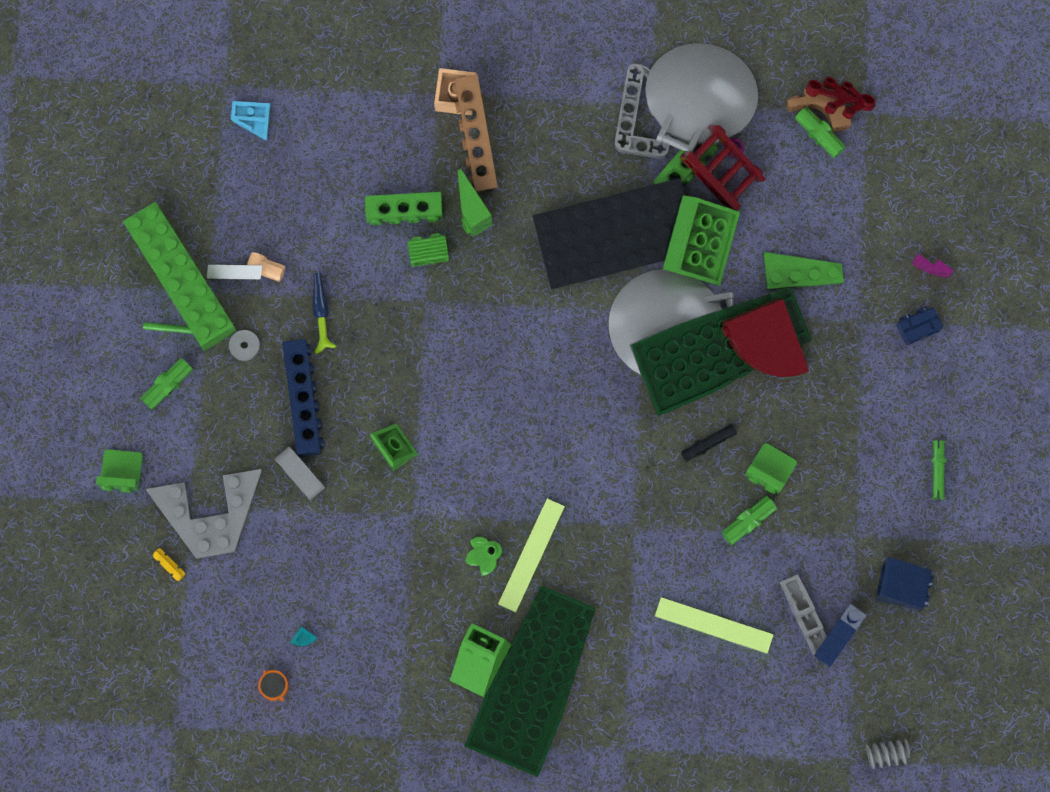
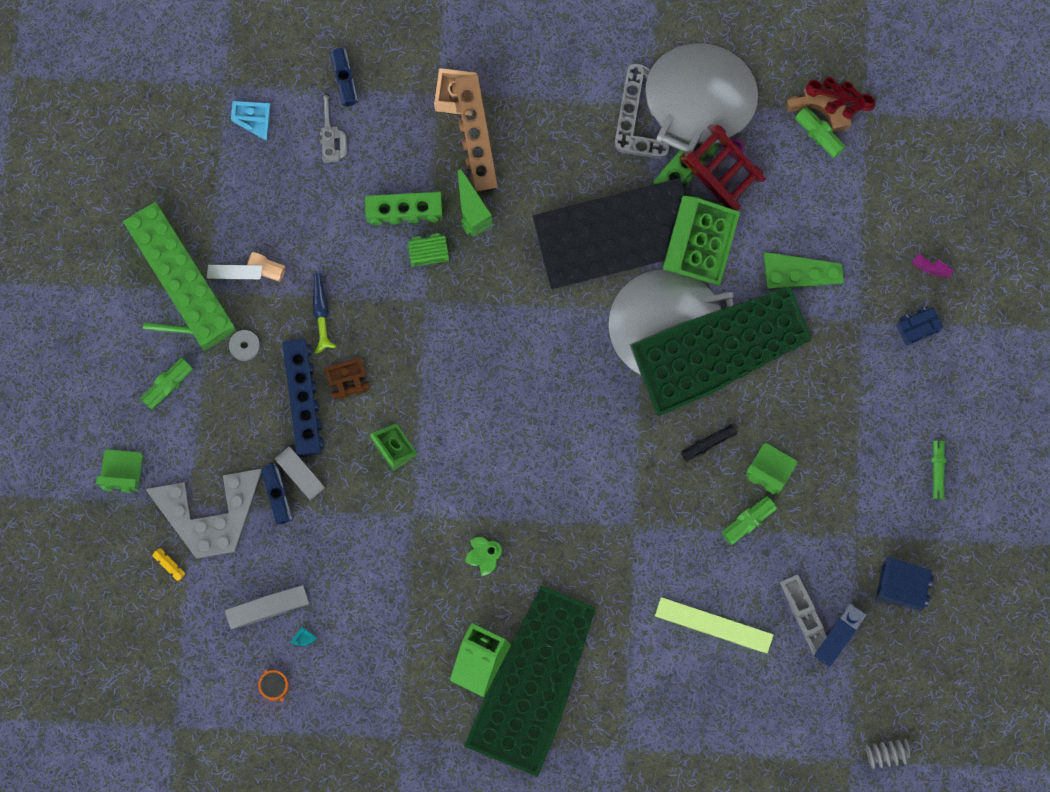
yellowish green tile [498,499,565,613] -> none
dark red brick [722,299,809,377] -> none
none -> light grey slope [225,585,309,629]
none -> dark blue piece [261,464,293,525]
none -> light grey piece [320,95,347,163]
none -> reddish brown plate [324,357,370,400]
none -> dark blue piece [330,48,358,107]

